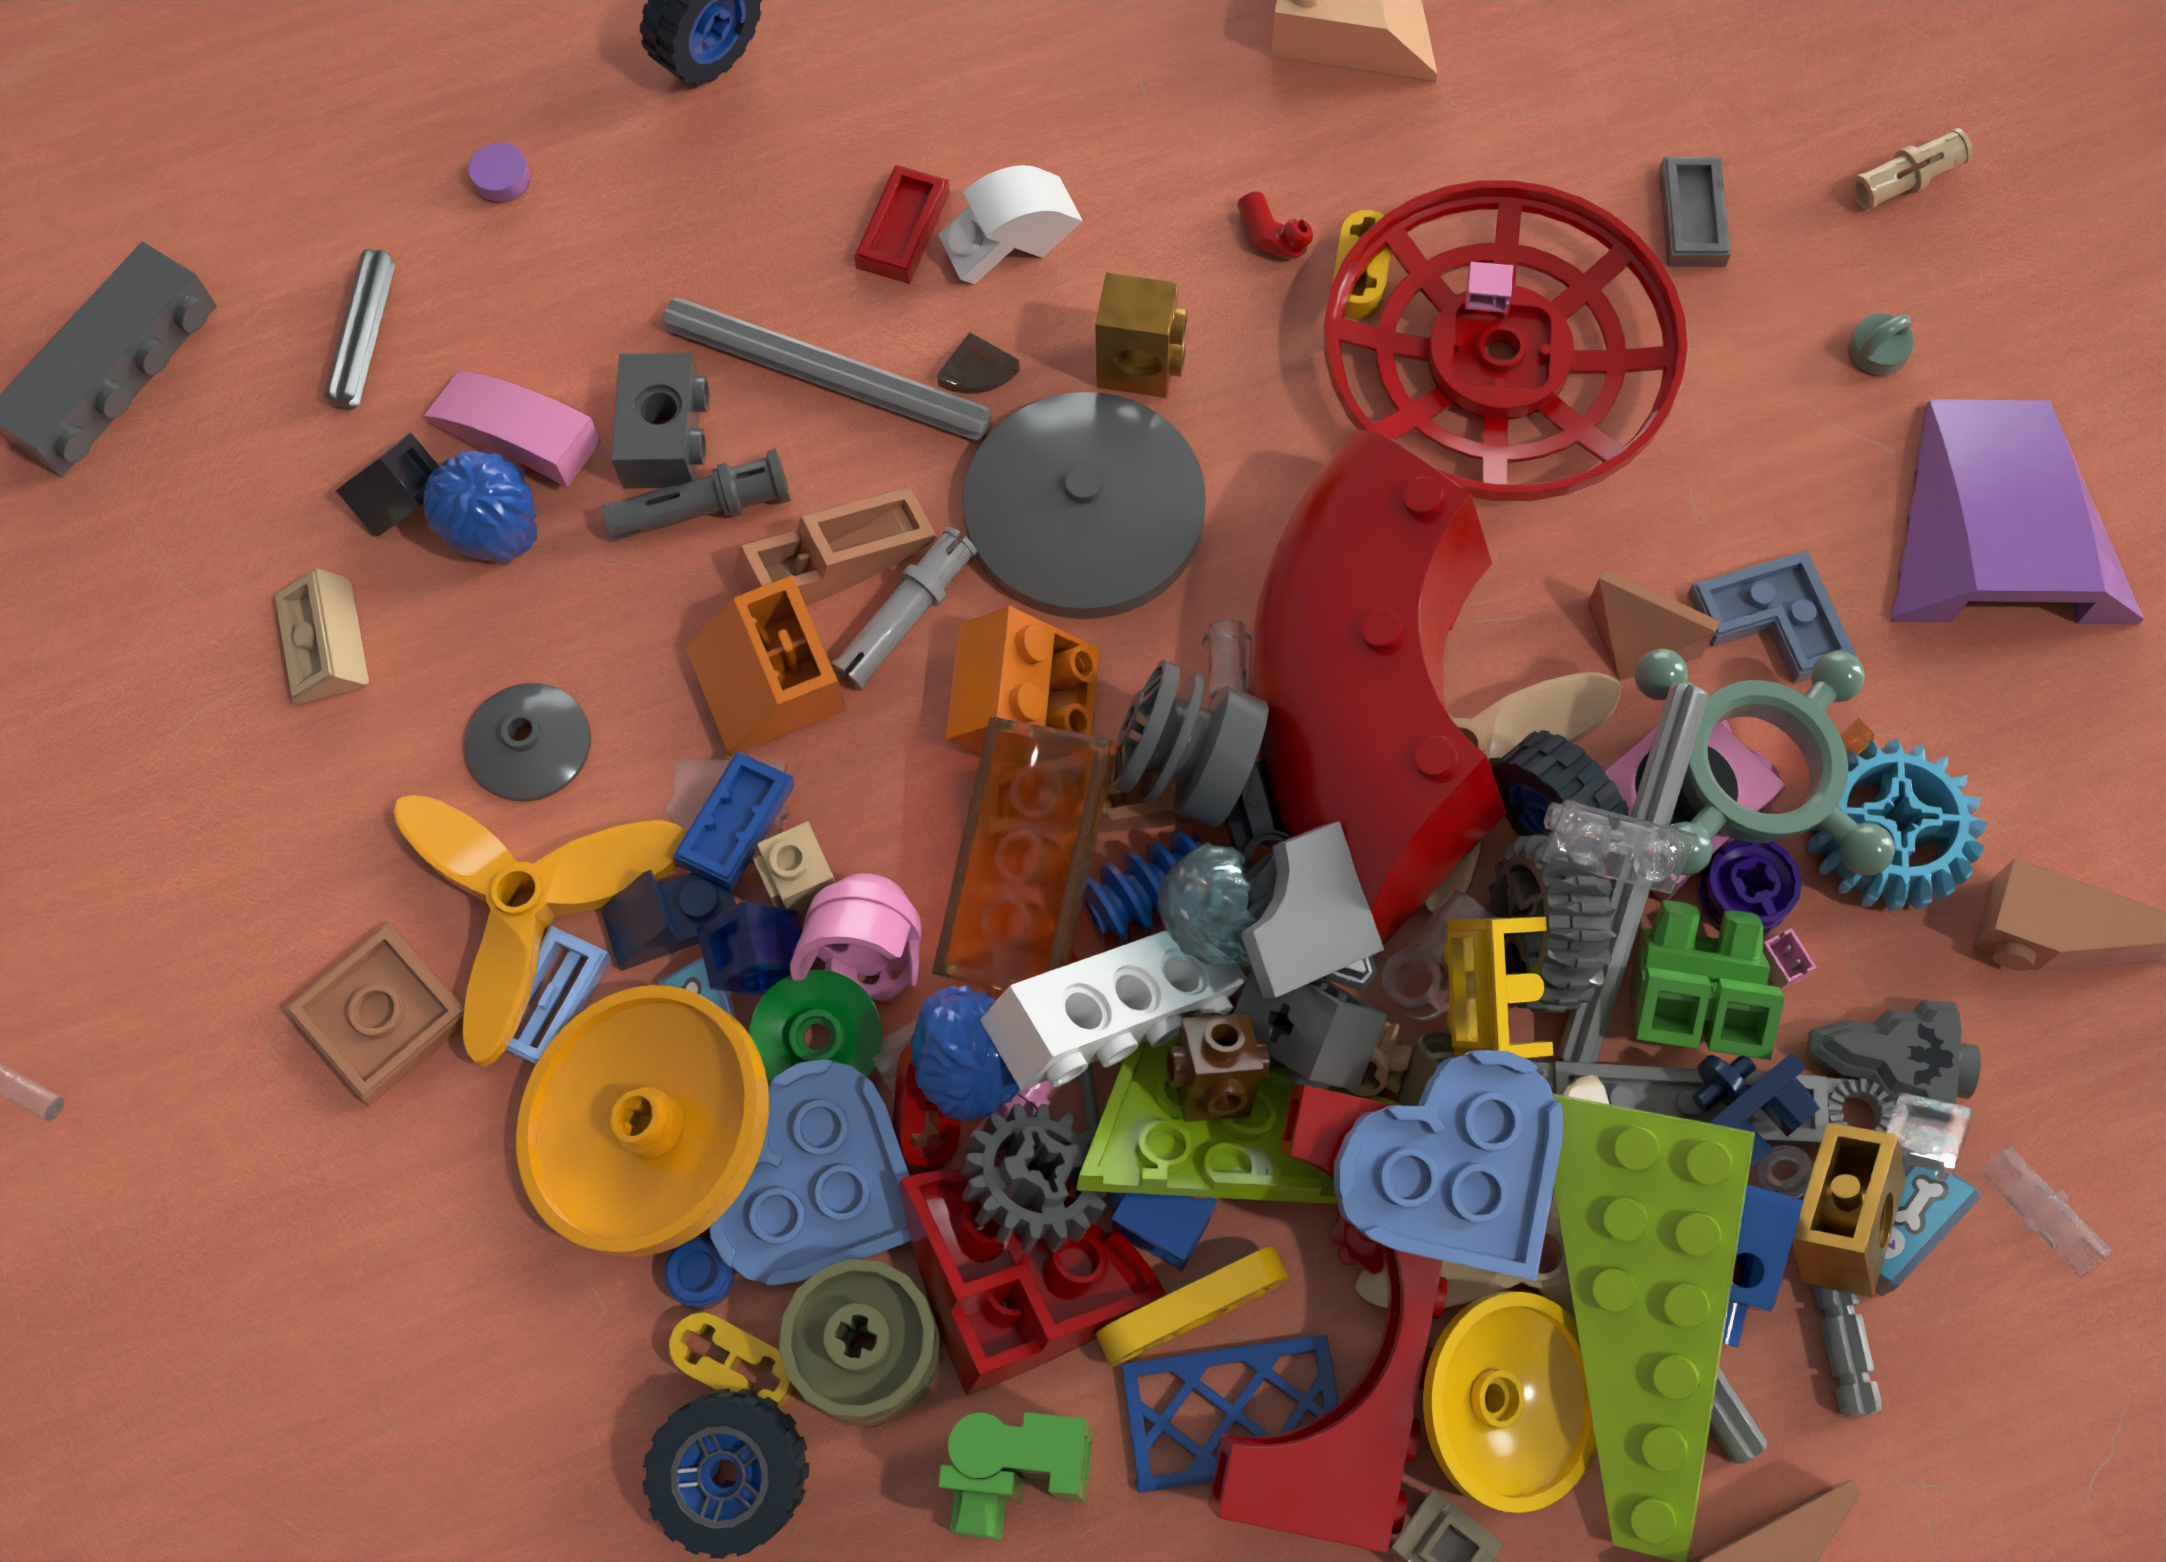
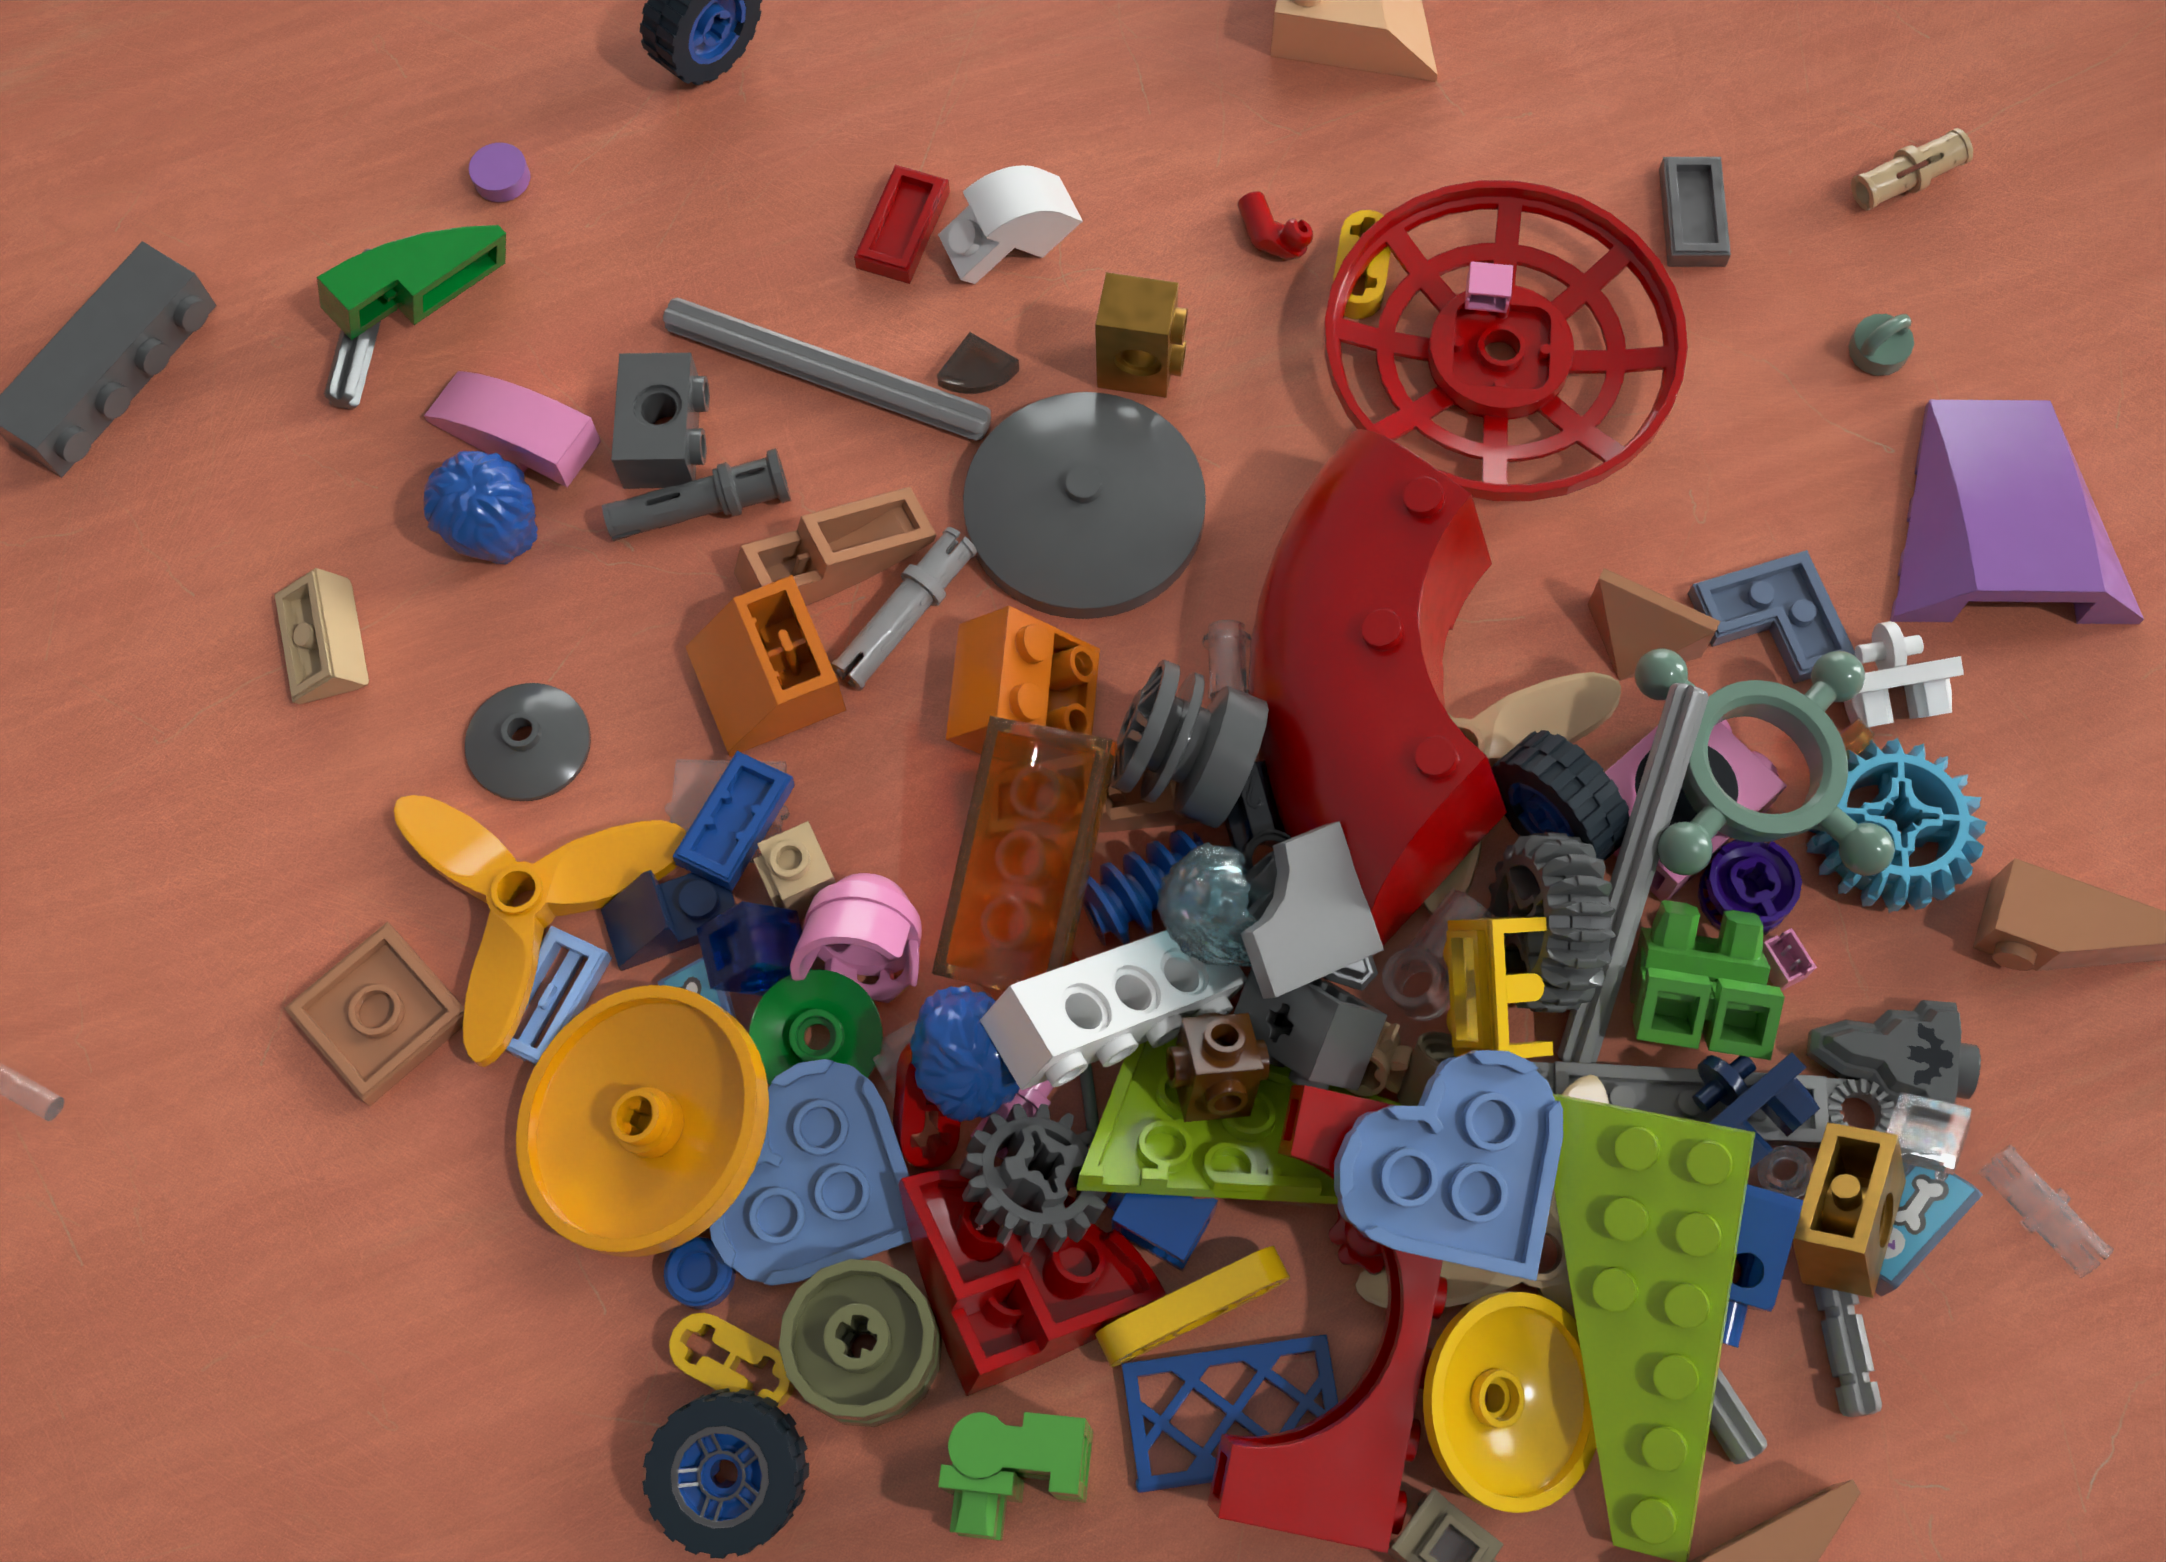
black panel [336,432,440,536] -> none
clear hinge [1541,799,1697,894] -> none
none -> green slope [317,225,506,340]
none -> white hips [1844,621,1964,729]

